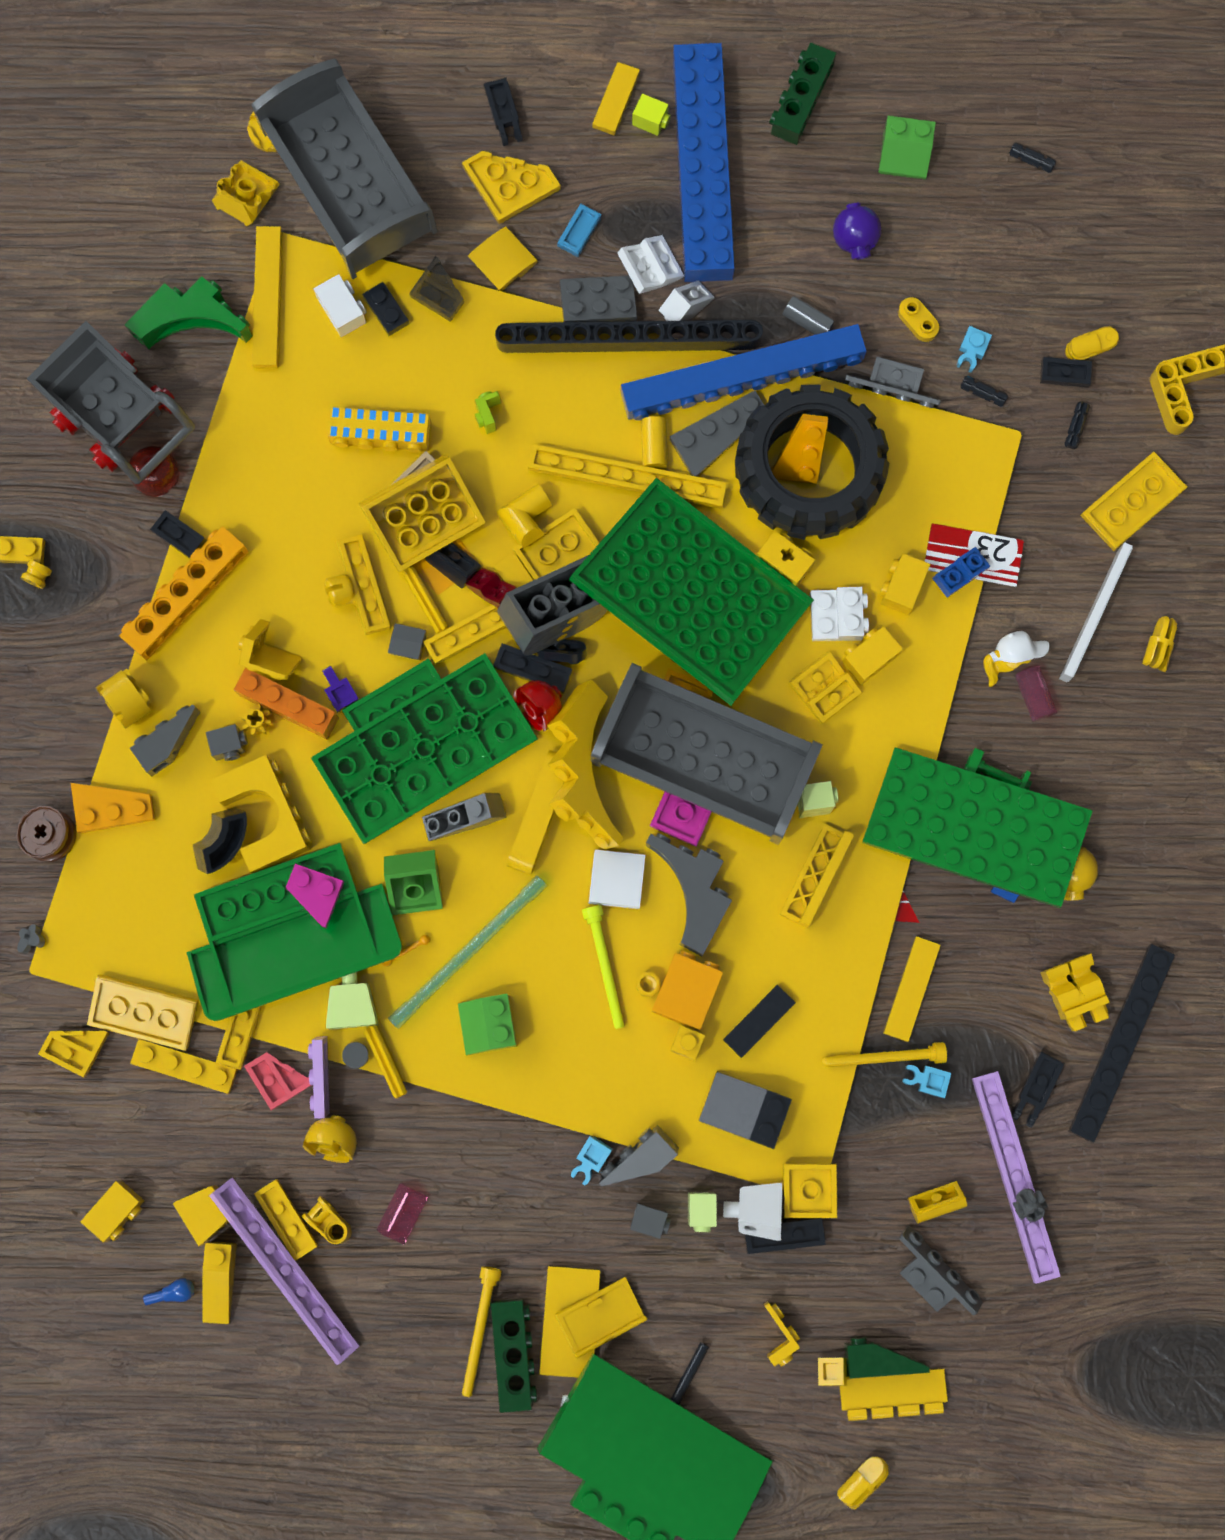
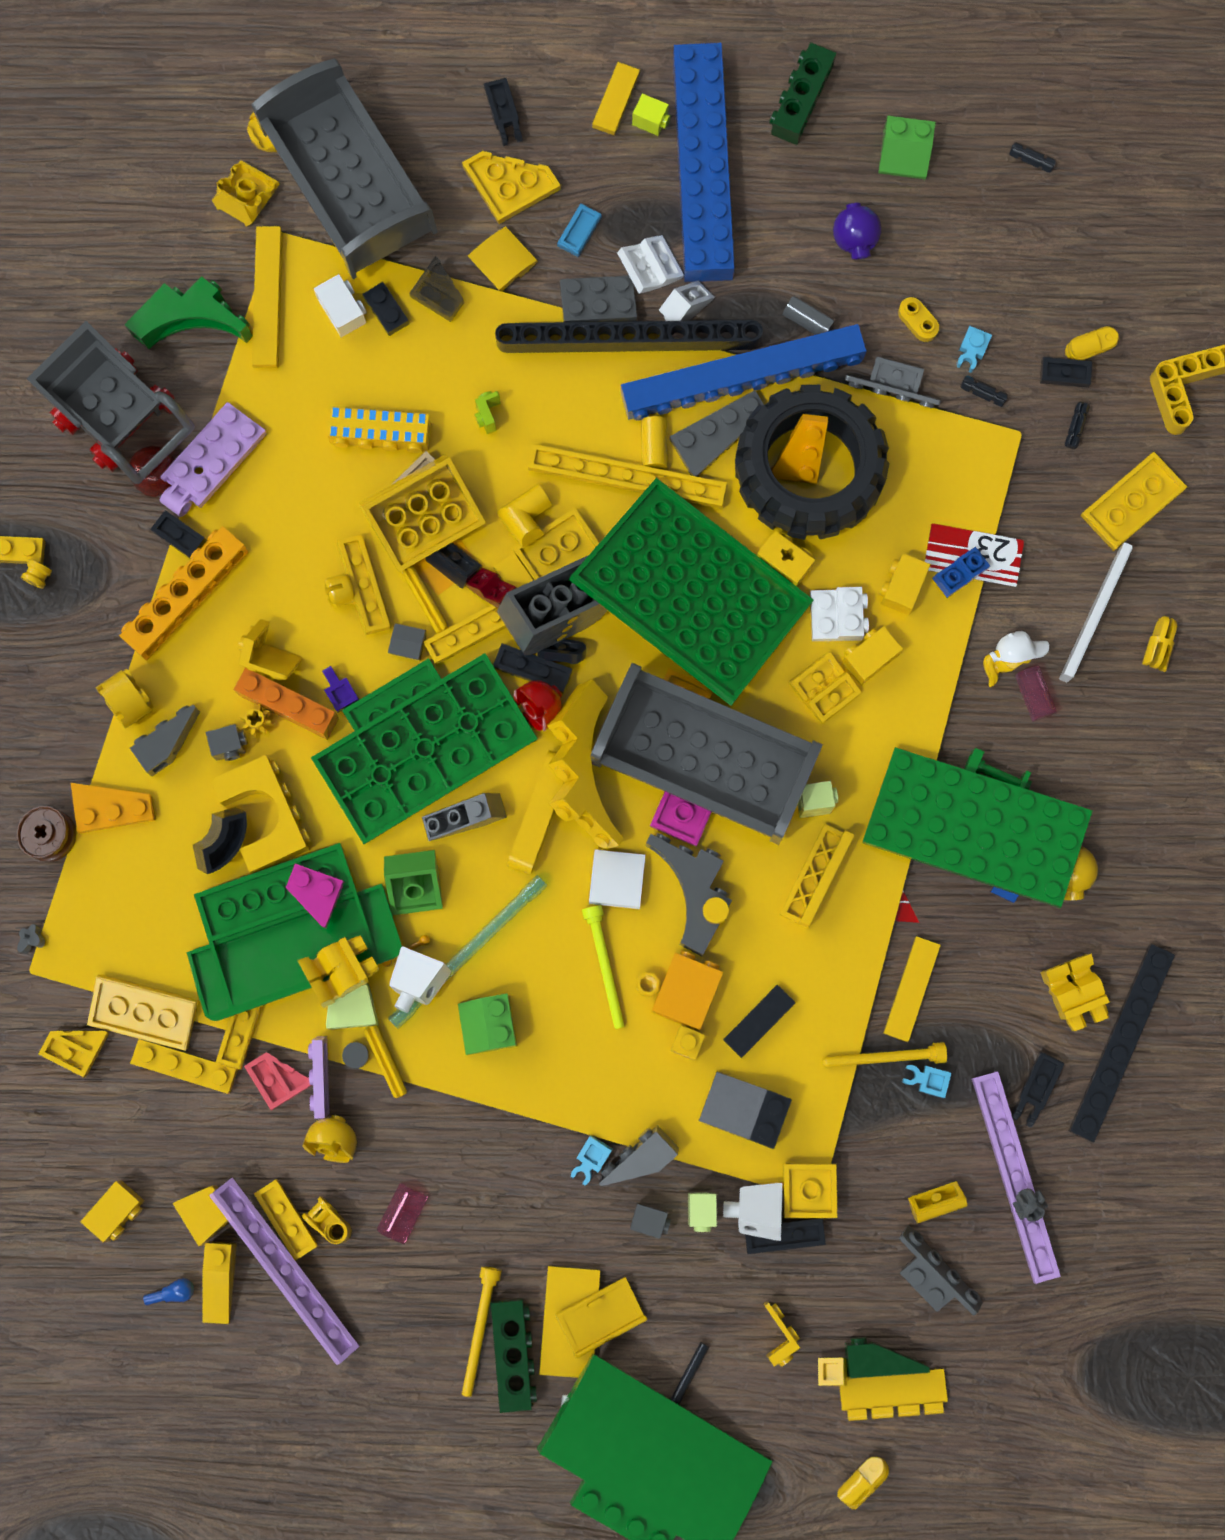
none -> lavender hinge [160,402,266,517]
none -> yellow hips [297,935,379,1009]
none -> white torso [390,946,452,1013]
none -> yellow tile [703,897,729,924]

